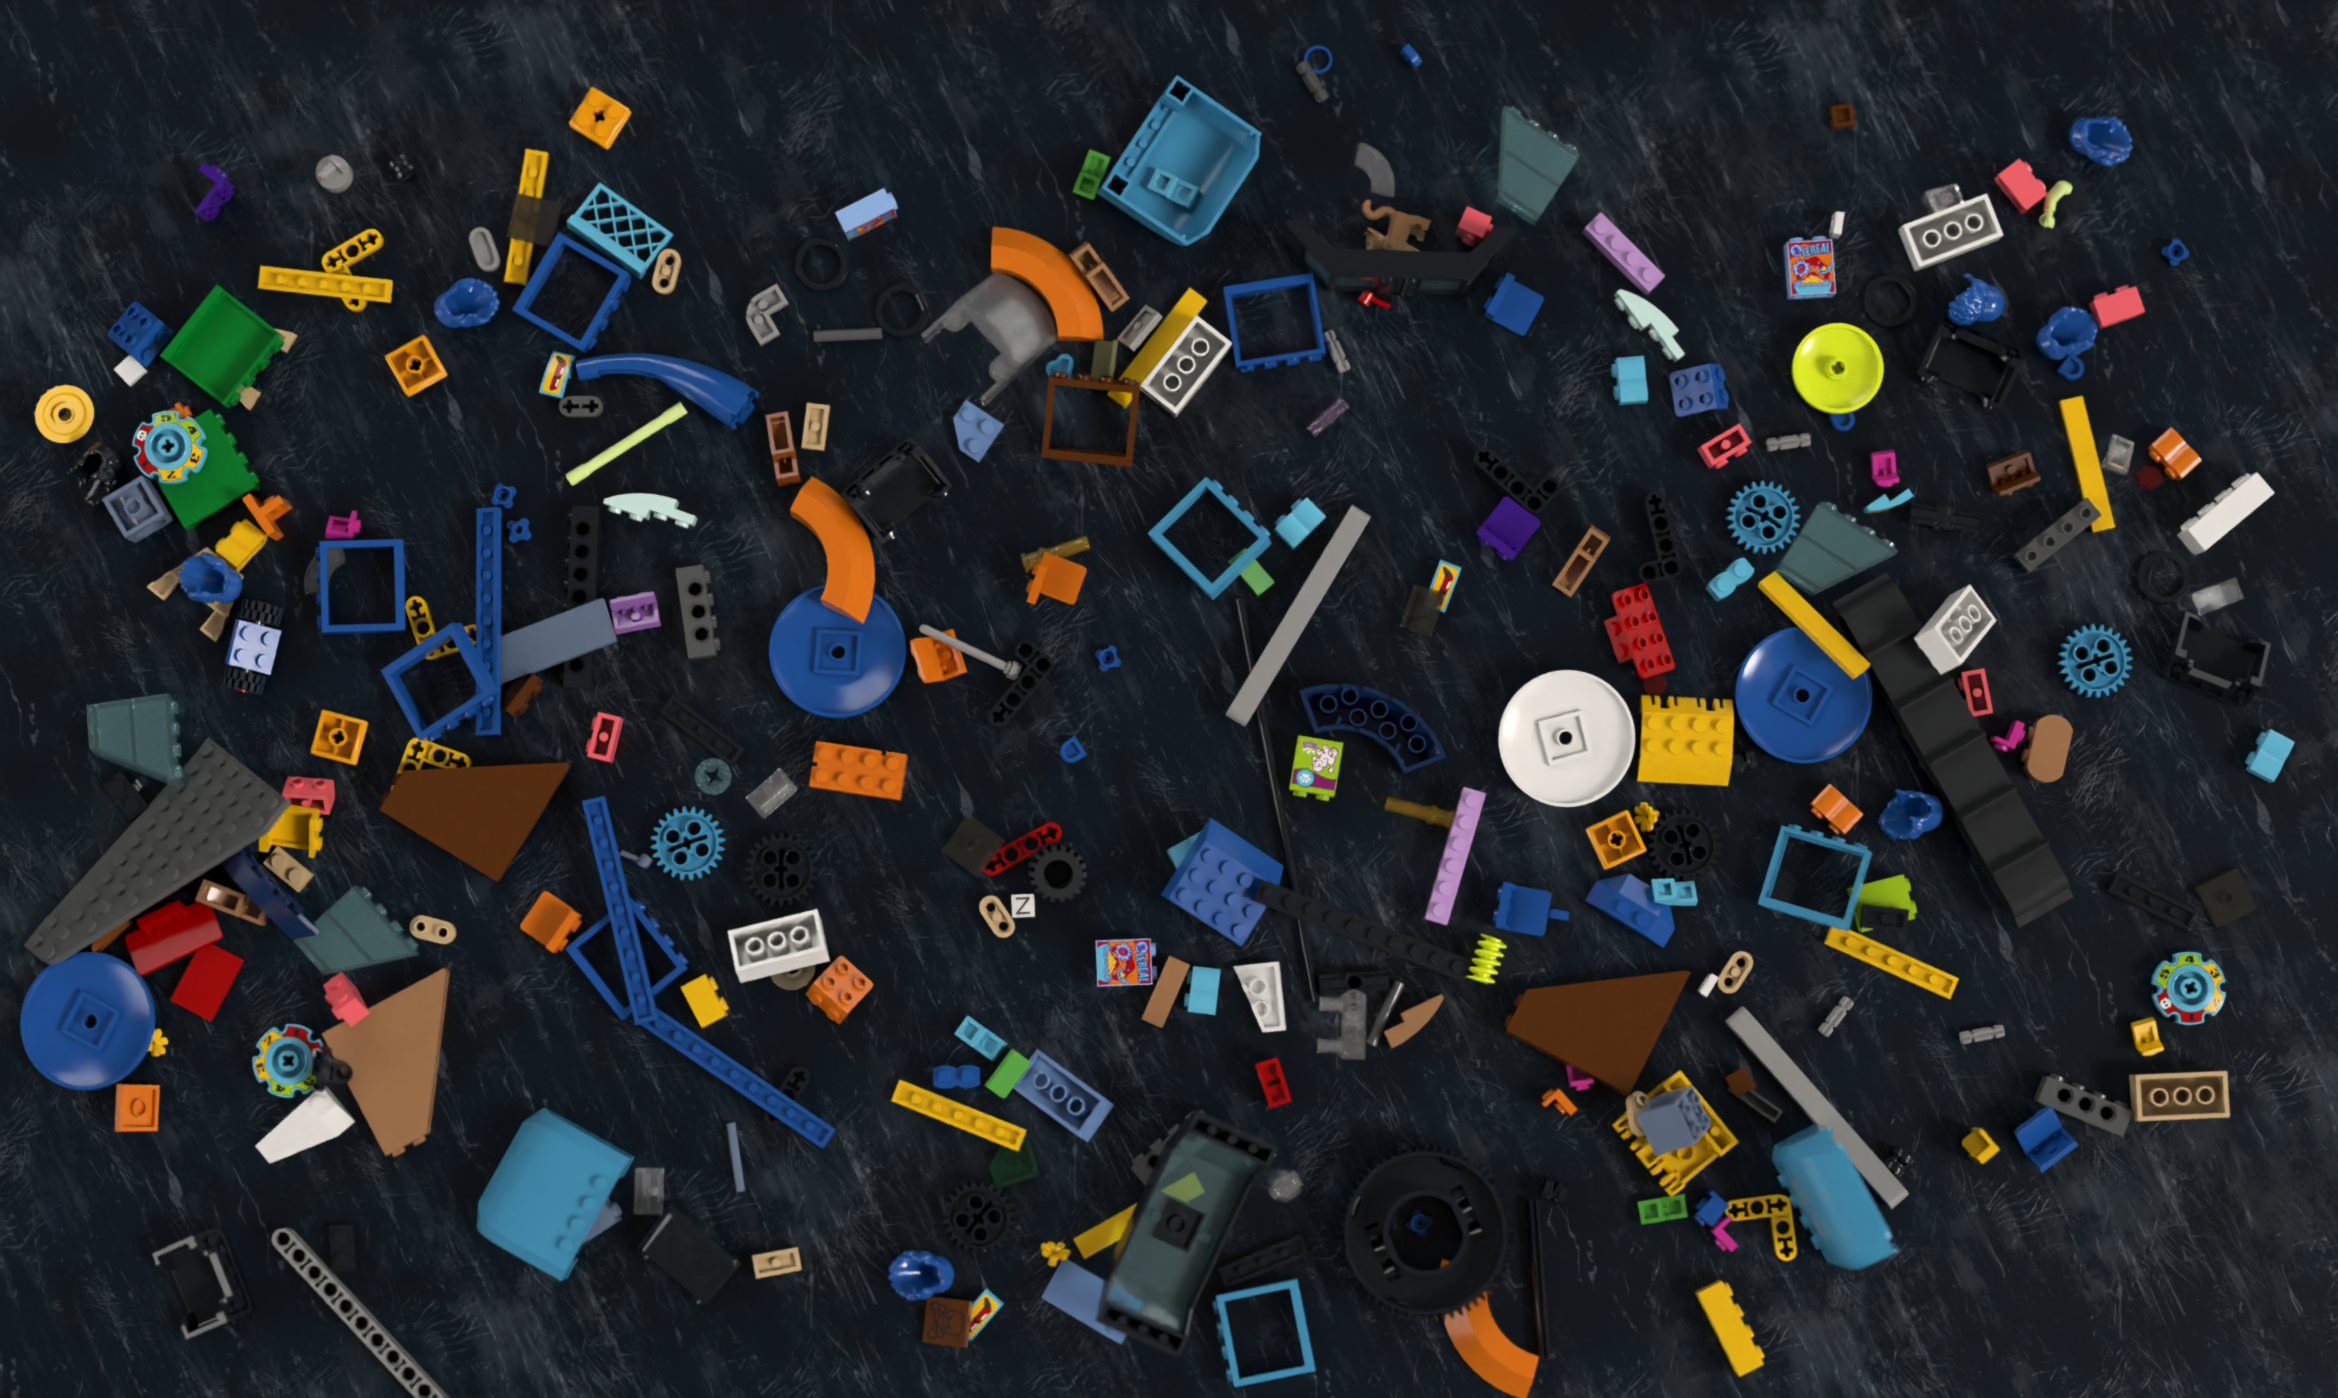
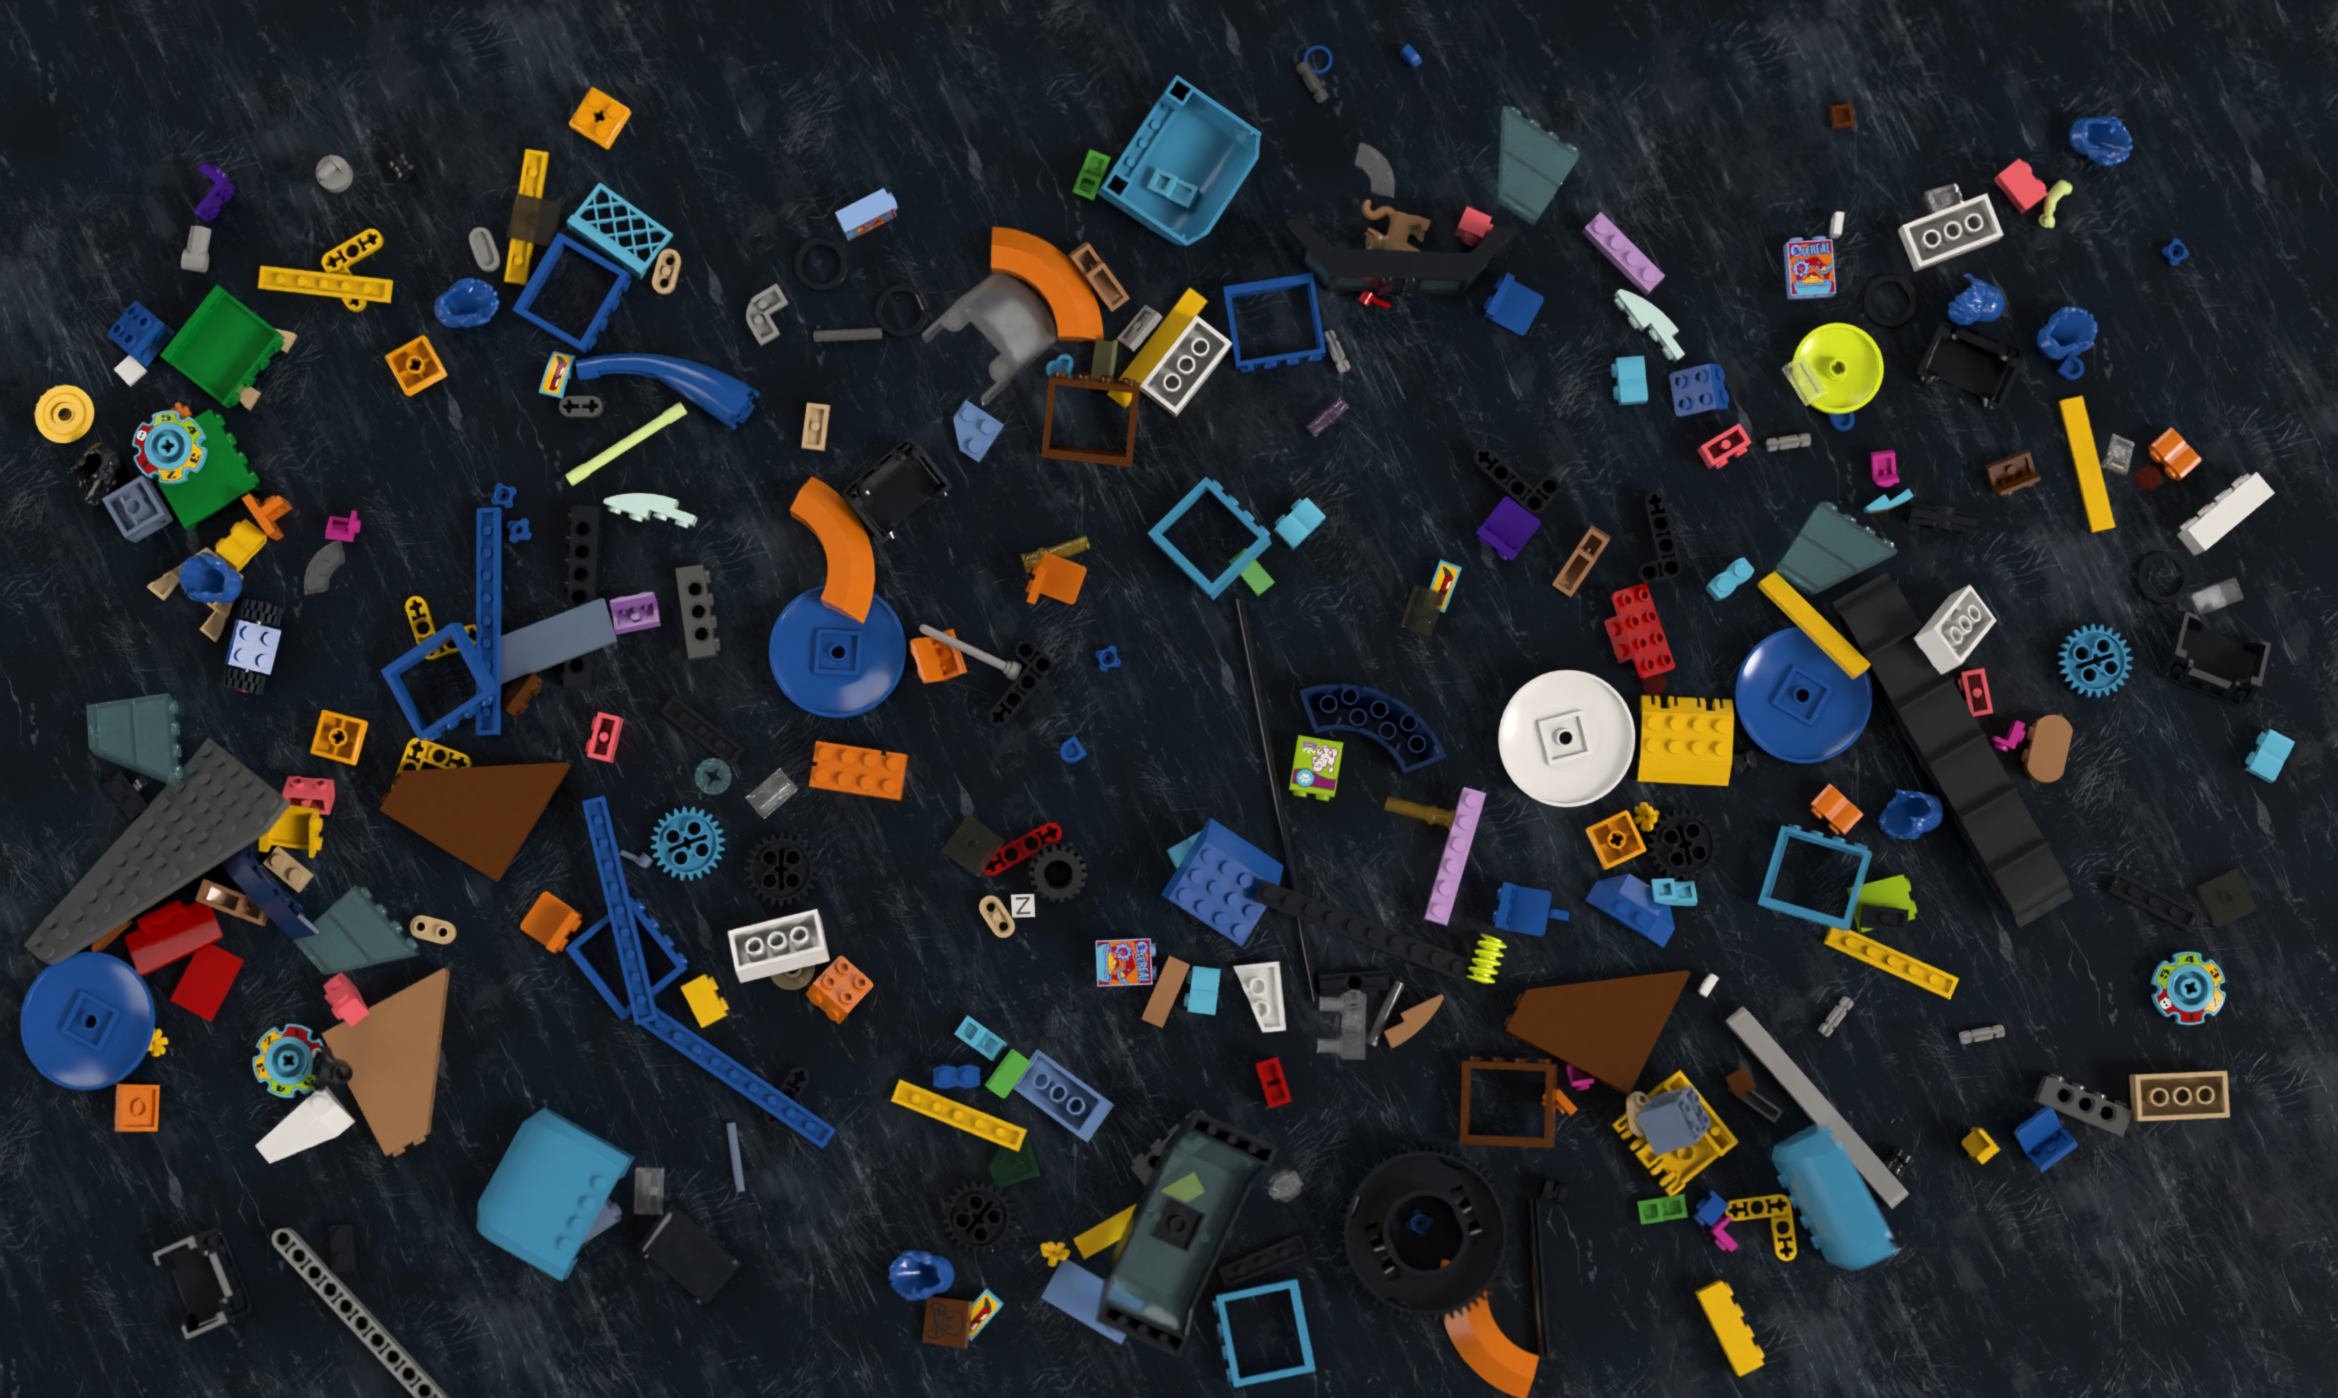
blue window [315,539,407,634] -> none
tan plate [752,1247,802,1279] -> none
dark orange slope [765,411,801,487] -> none
light grey beam [1225,505,1371,727] -> none
tan plate [1717,951,1753,993] -> none
dark azure gear [1726,481,1801,555] -> none
dark grey brick [2012,498,2102,573] -> none
coral brick [2089,285,2145,329] -> none
yellow bracket [2131,1017,2164,1056] -> none
none -> light grey piece [181,225,212,273]
none -> reddish brown window [1460,1057,1557,1148]
none -> clear slope [1782,355,1828,407]

